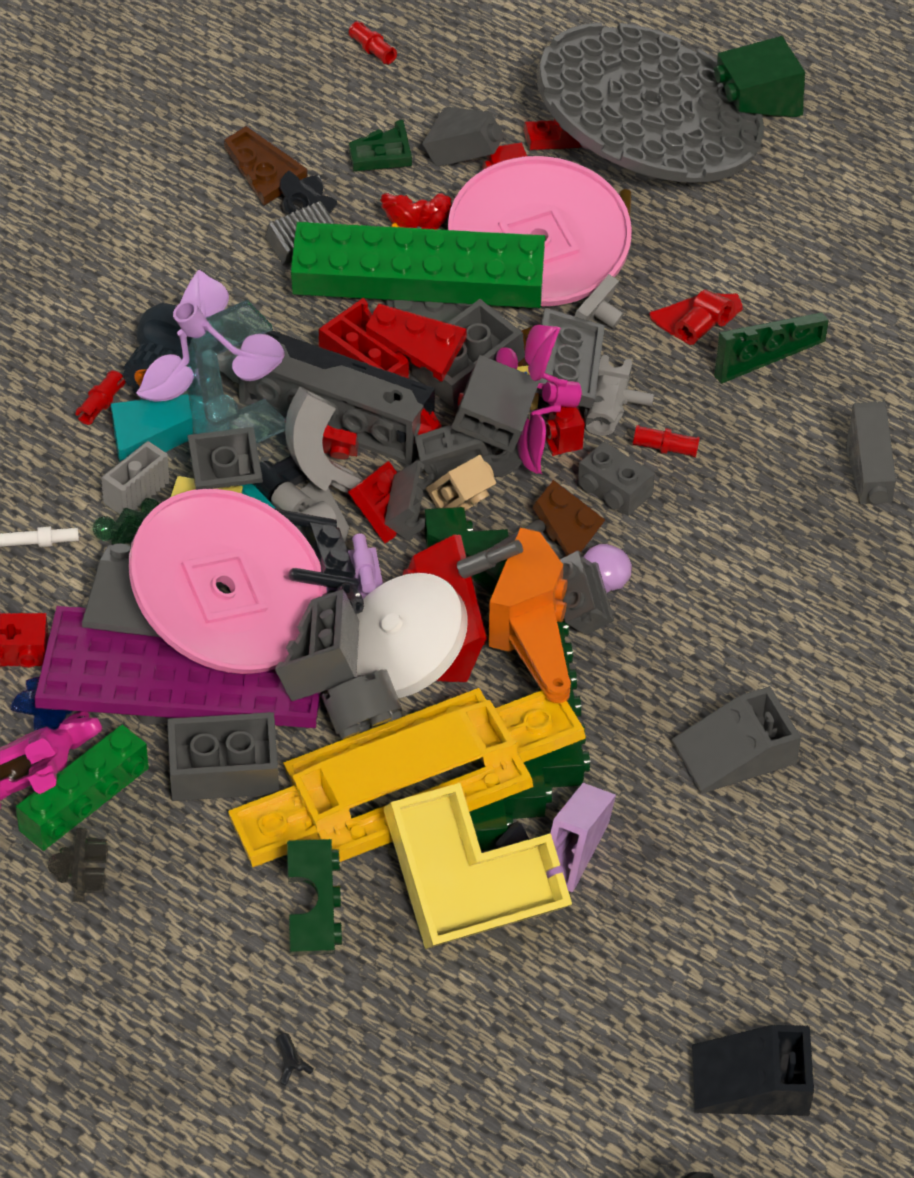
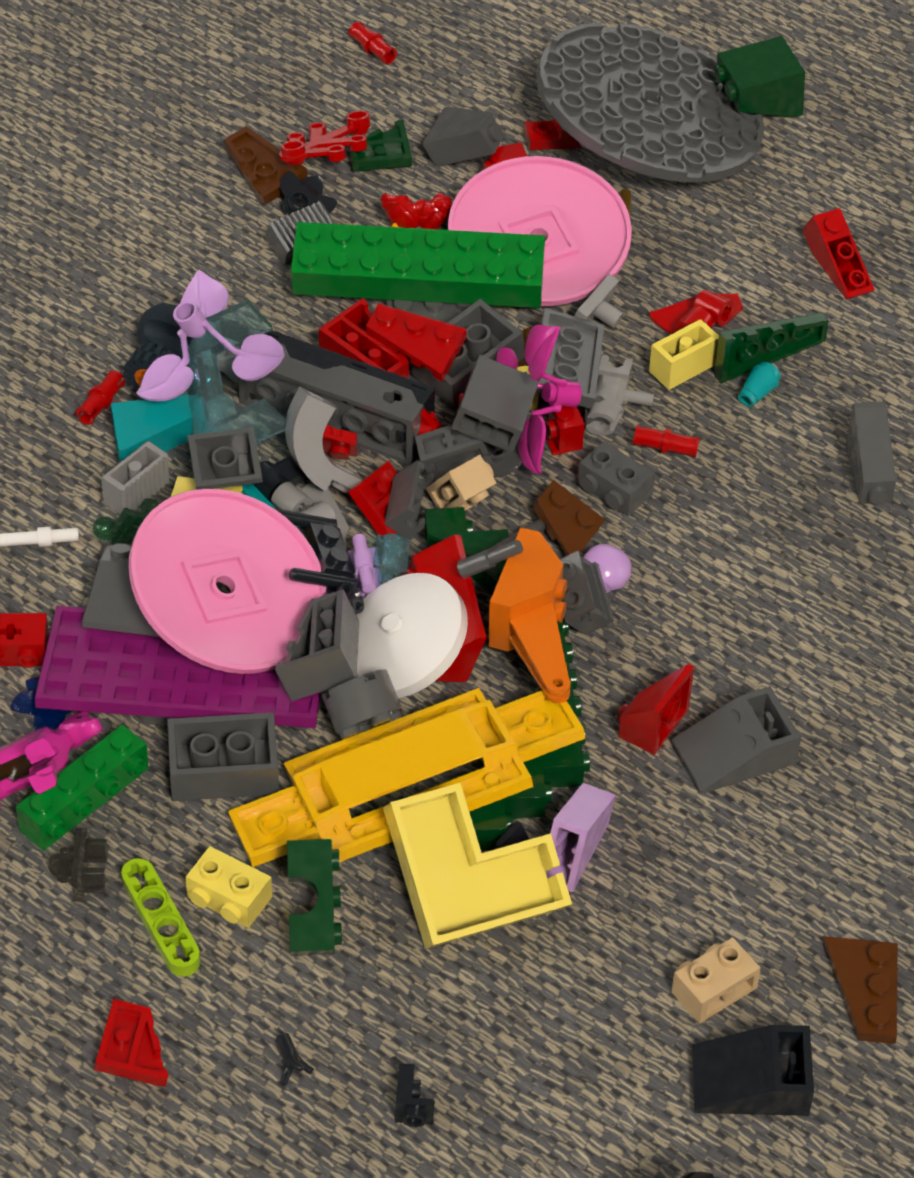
none -> red wing [94,999,169,1087]
none -> lime beam [121,858,200,977]
none -> light yellow brick [186,846,272,928]
none -> red plant [279,111,371,166]
none -> clear light blue hinge [373,534,410,585]
none -> black bracket [395,1063,435,1127]
none -> red slope [617,664,694,755]
none -> light yellow brick [649,319,719,390]
none -> tan brick [672,937,761,1023]
none -> teal cone [738,362,781,408]
none -> red slope [802,208,875,300]
none -> reddish brown wing [823,936,898,1044]

